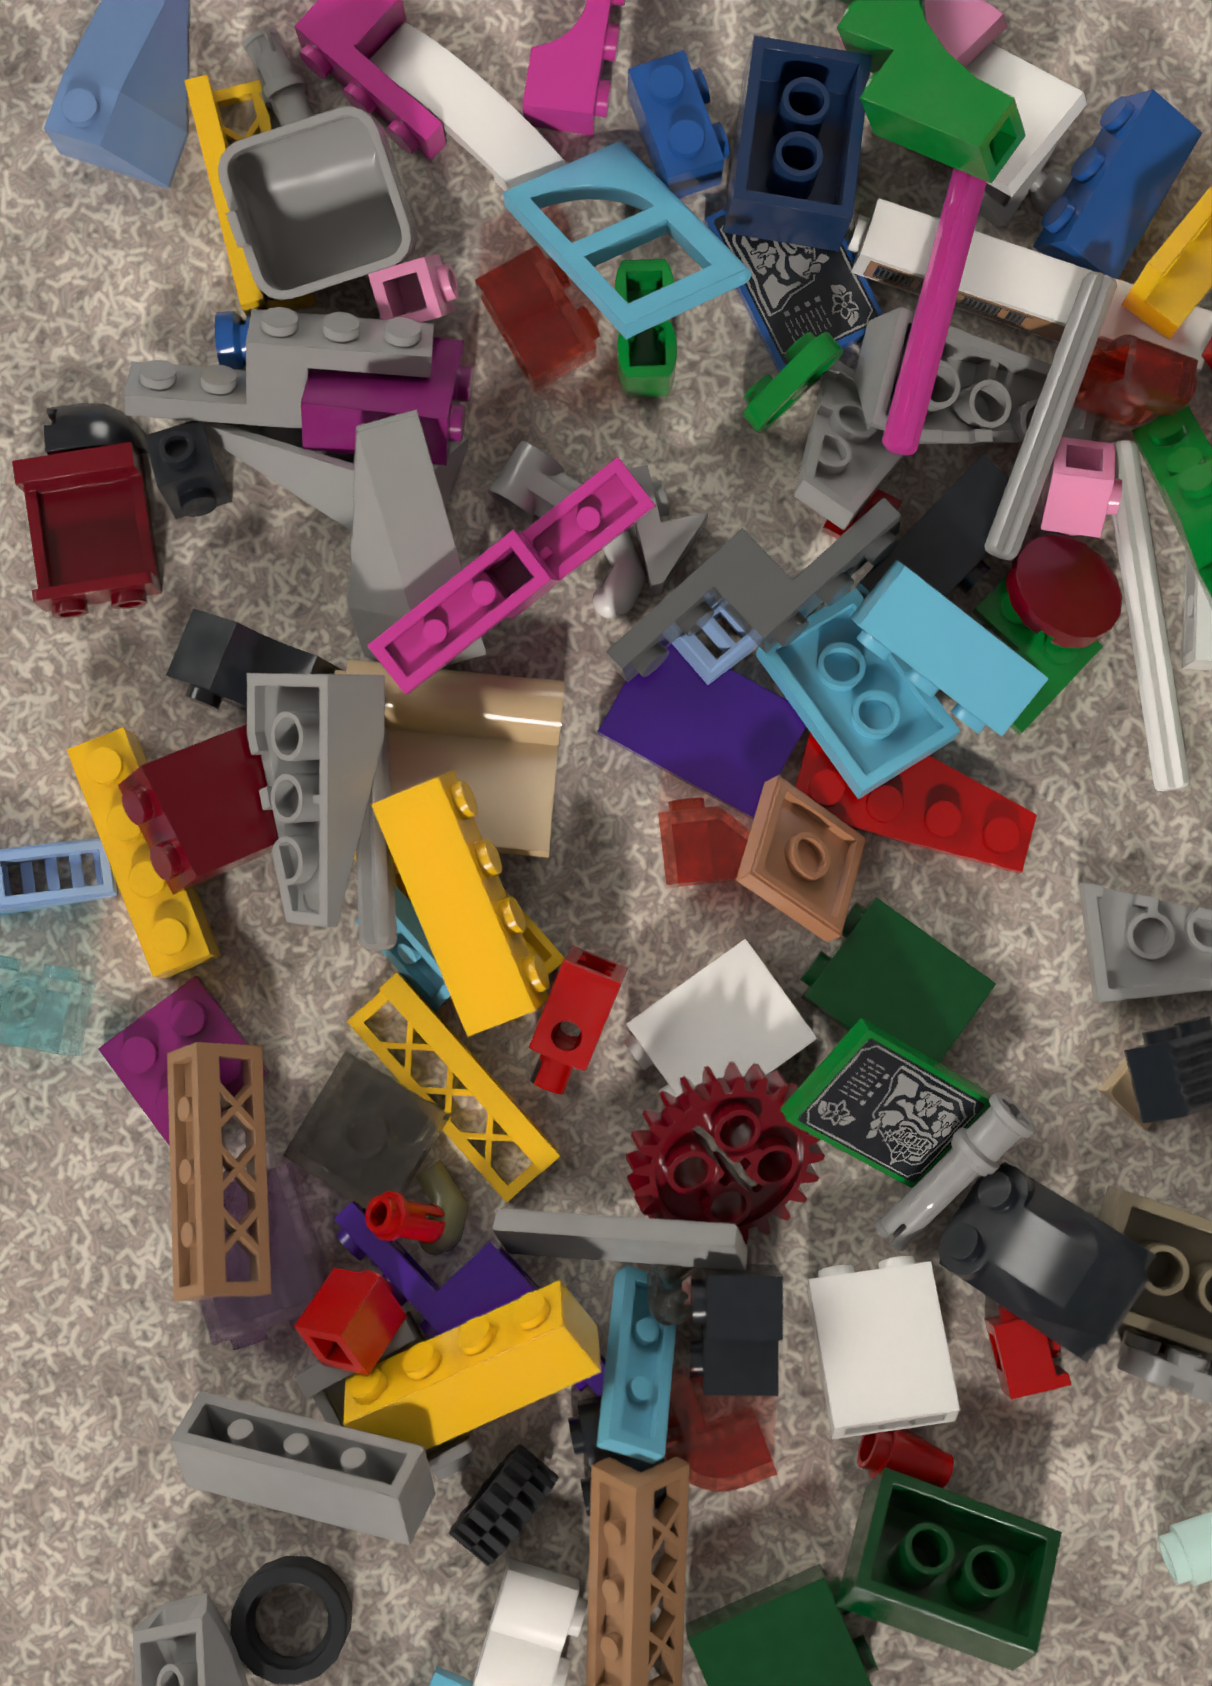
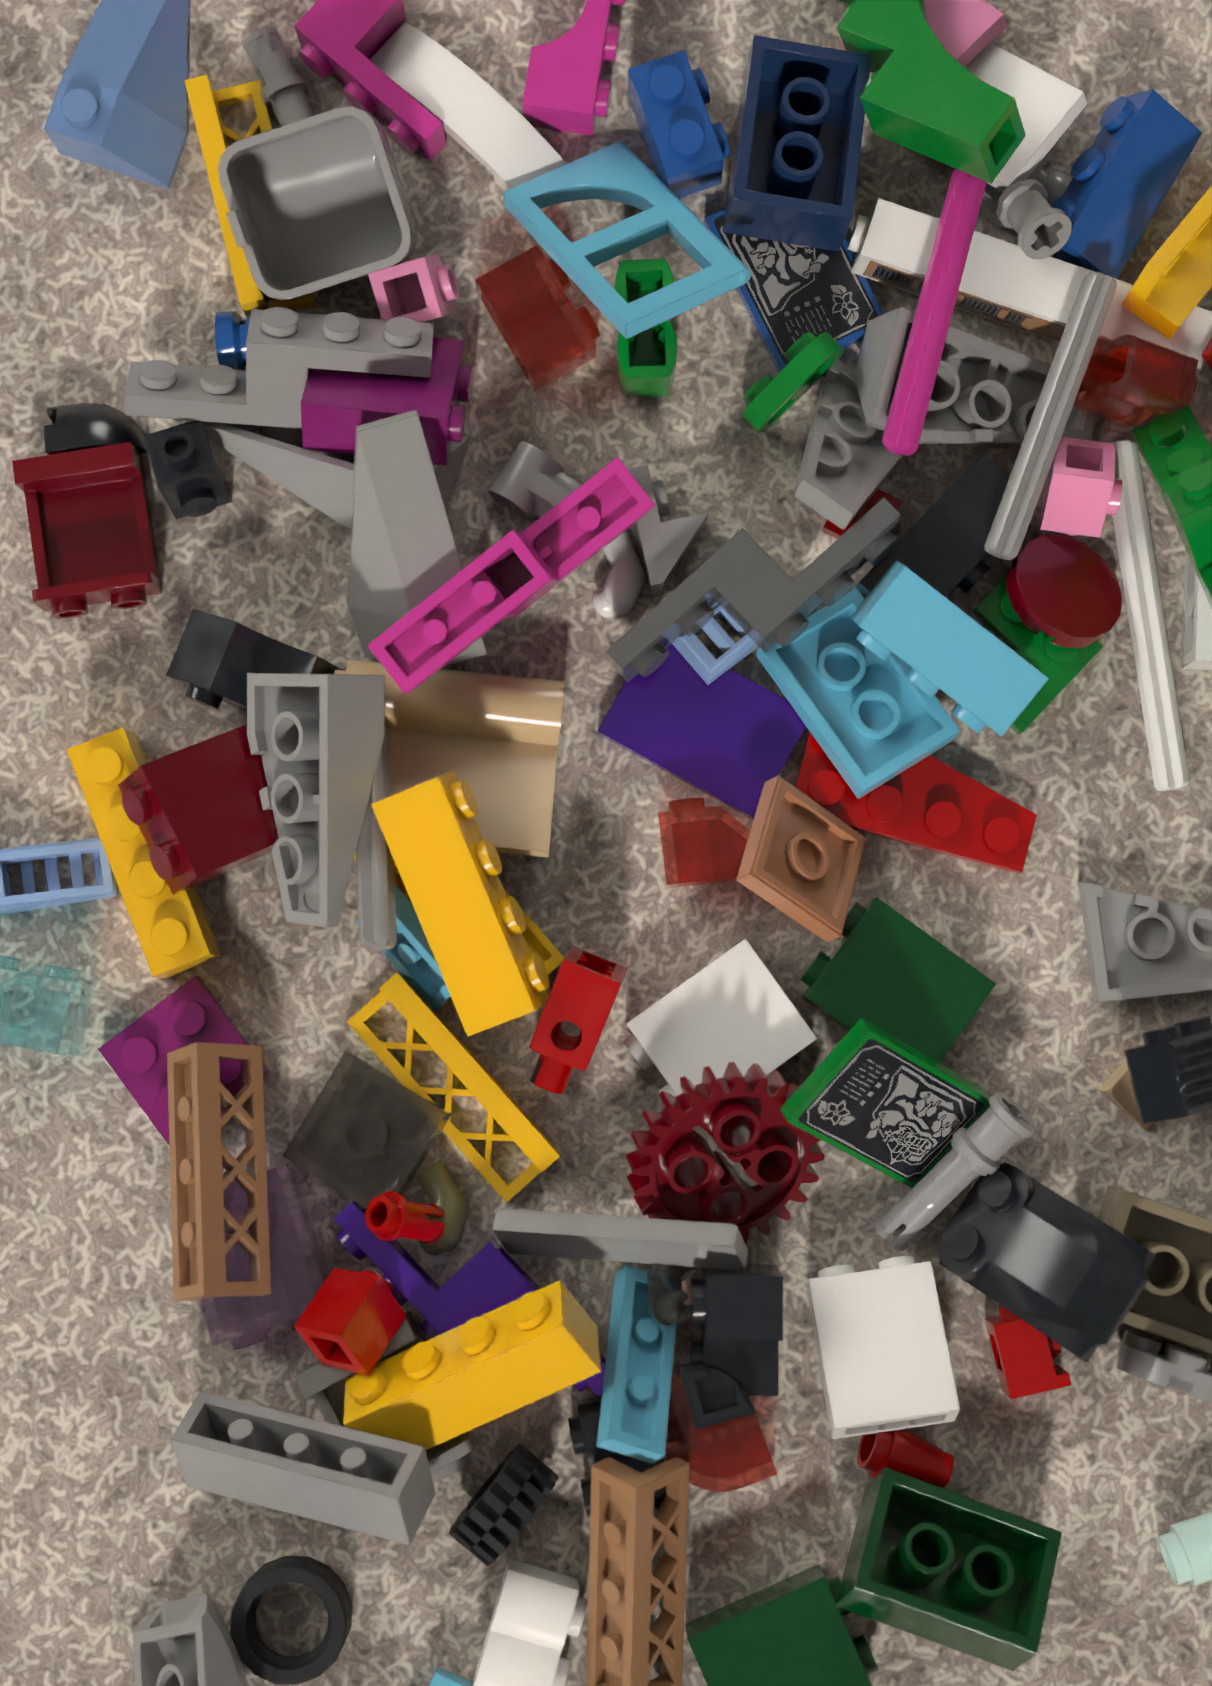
none -> black tile [678,1363,756,1430]
none -> light grey bush [996,179,1072,259]

